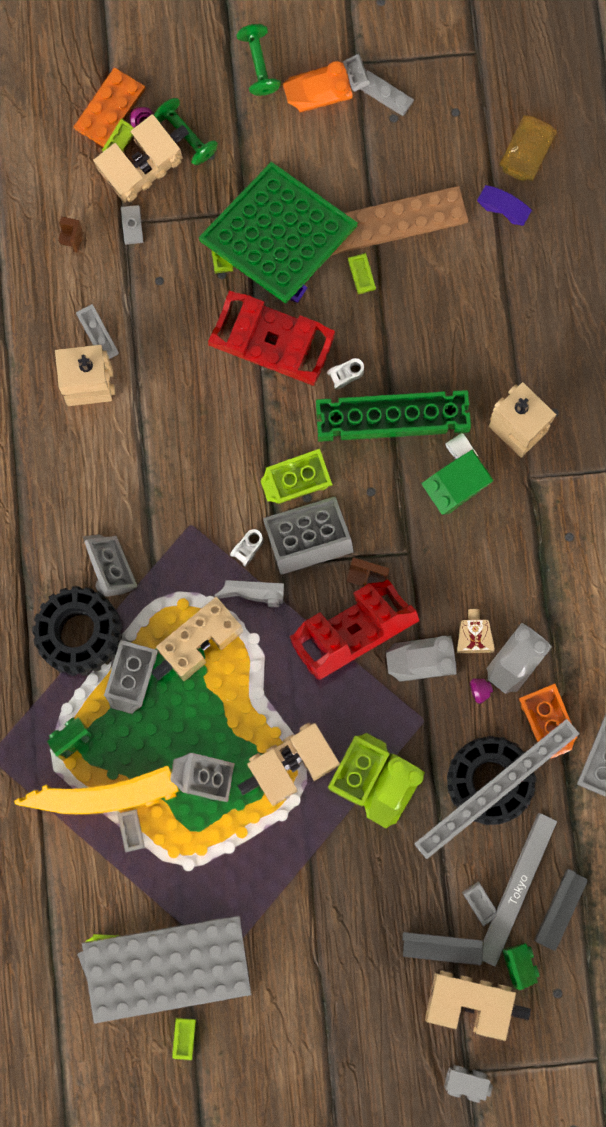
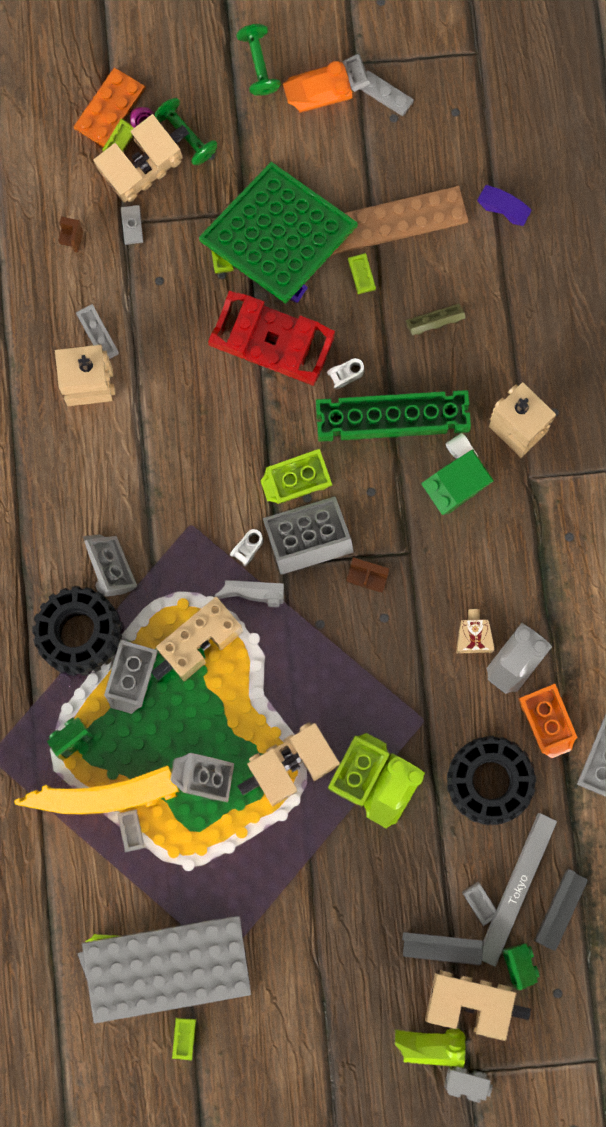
red piece [290,579,419,680] -> none
light grey slope [386,636,457,682] -> none
light grey plate [414,719,579,859] -> none
magenta cone [470,678,493,704] -> none
clear yellow slope [499,115,557,181] -> none
none -> lime slope [395,1028,465,1067]
none -> olive plate [406,304,465,335]

